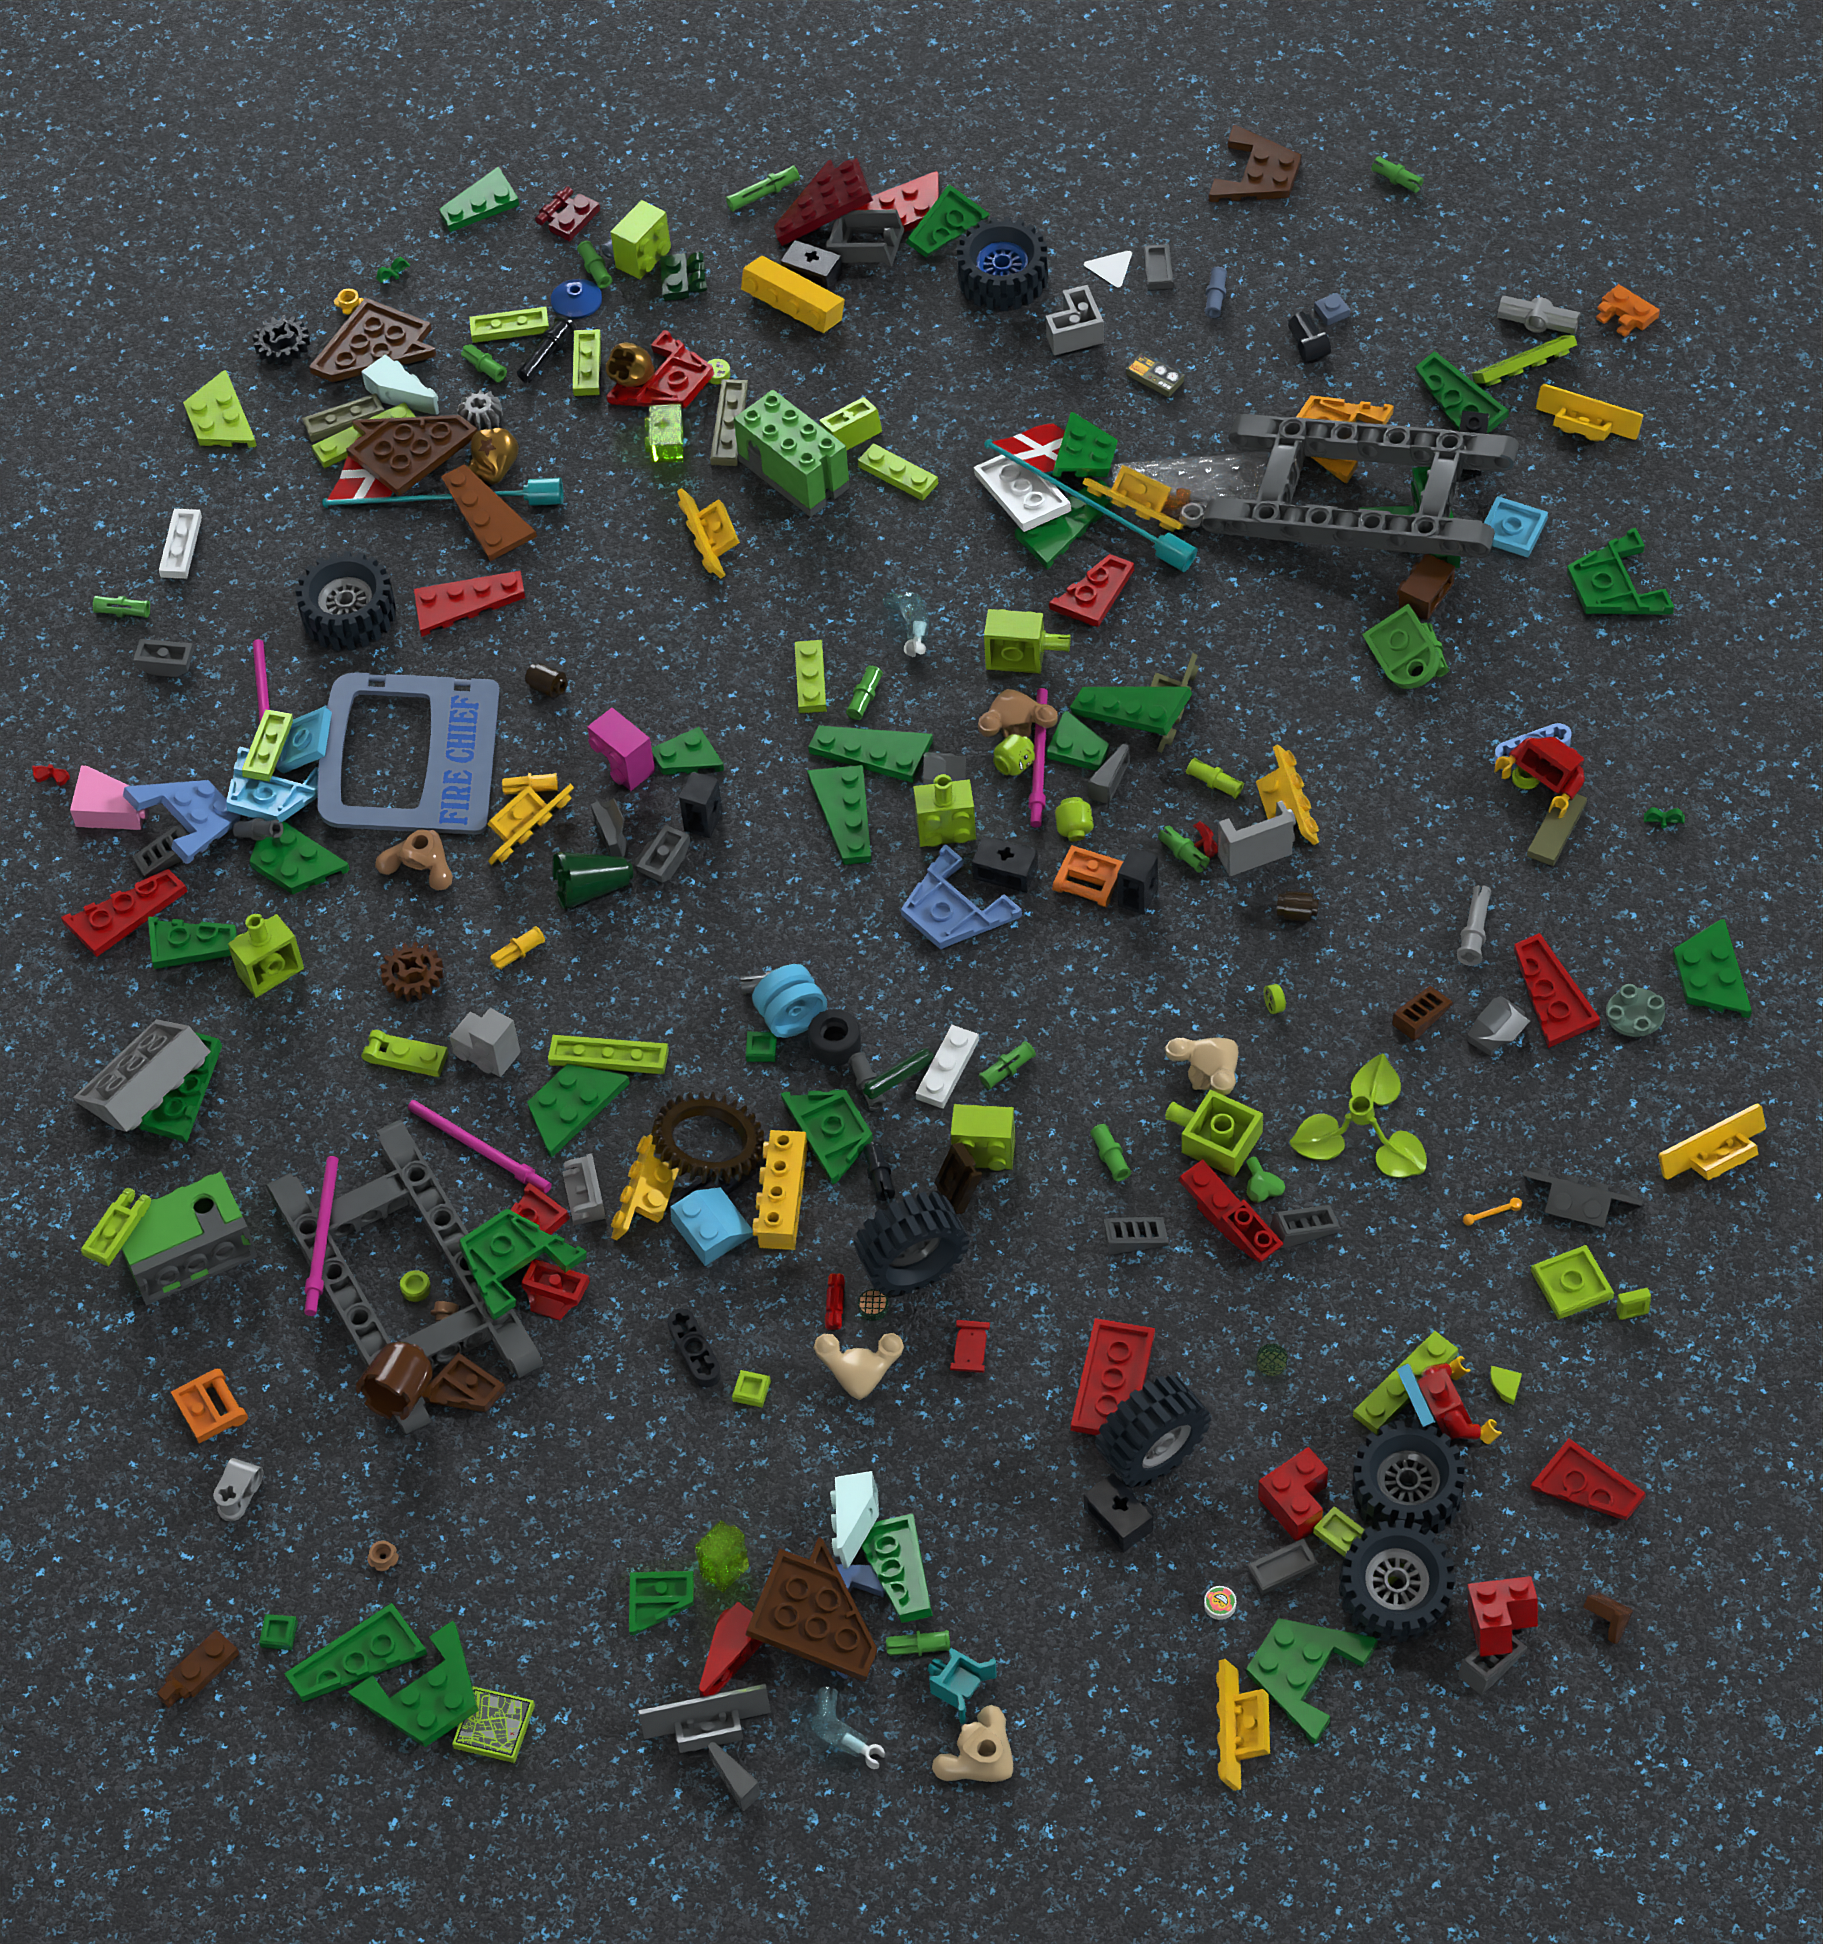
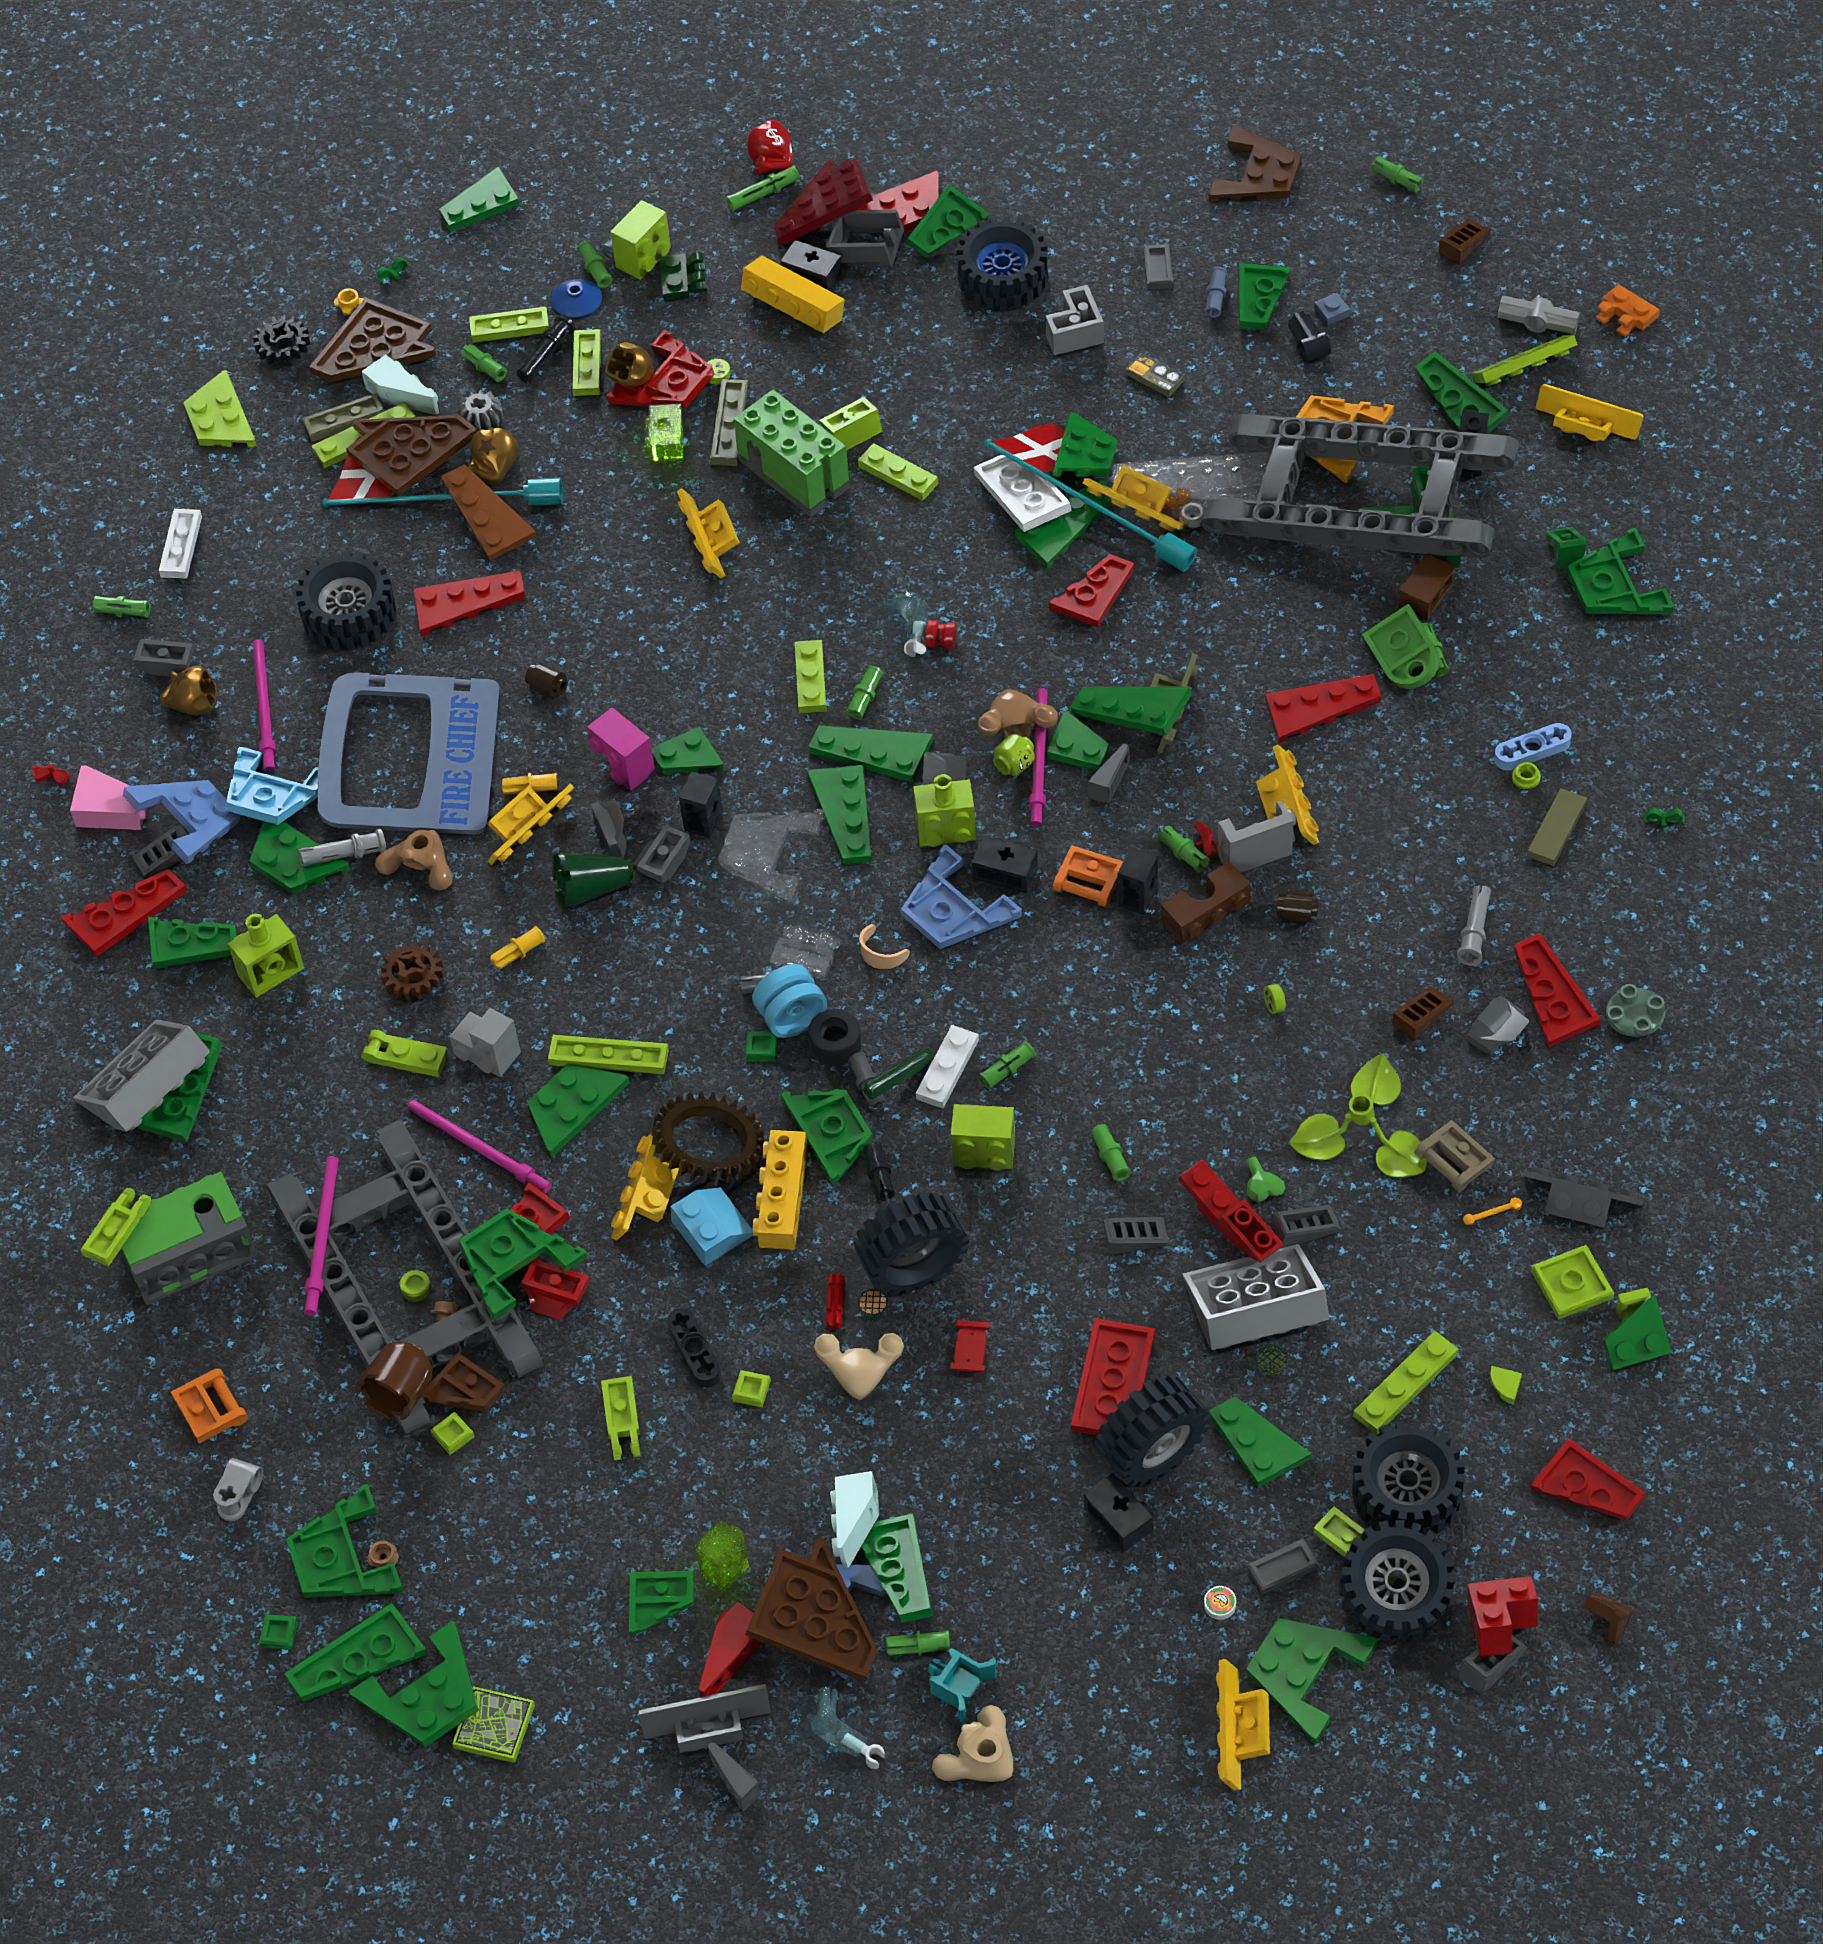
reddish brown hinge [157,1629,239,1708] -> none
dark grey pin [233,818,284,840] -> none
lime plate [242,709,293,782] -> none
medium azure tile [276,706,332,774] -> none
dark red plate [535,186,600,241] -> none
light grey hinge [562,1154,606,1225] -> none
dark brown plate [934,1142,983,1215] -> none
lime brick [984,609,1071,674] -> none
lime head [1055,797,1094,841] -> none
white sticker [1084,251,1132,287] -> none
tan head [1165,1037,1239,1096] -> none
lime brick [1165,1089,1263,1177] -> none
lime pin [1186,757,1244,799] -> none
red brick [1258,1447,1328,1541] -> none
medium azure tile [1397,1364,1436,1427] -> none
red torso [1417,1356,1502,1444] -> none
medium azure tile [1484,496,1548,558] -> none
red torso [1494,737,1585,818] -> none
yellow bracket [1658,1104,1766,1180] -> none
green wing [1673,919,1752,1018] -> none
none -> pearl gold piece [160,666,218,716]
none -> green wing [286,1484,403,1598]
none -> light grey pin [298,829,386,867]
none -> lime tile [430,1412,475,1455]
none -> lime hinge [601,1376,641,1460]
none -> clear wing [718,809,825,904]
none -> red piece [747,120,793,175]
none -> clear plate [770,925,841,980]
none -> light nougat helmet [859,924,910,969]
none -> red wheel [925,620,957,649]
none -> reddish brown arch [1161,862,1251,943]
none -> light grey slope [1183,1244,1329,1350]
none -> green wing [1209,1397,1311,1488]
none -> green wing [1238,263,1291,330]
none -> red wing [1265,674,1381,744]
none -> dark tan plate [1414,1120,1495,1193]
none -> reddish brown slope [1439,219,1490,264]
none -> green slope [1546,527,1587,569]
none -> green wing [1602,1295,1672,1370]

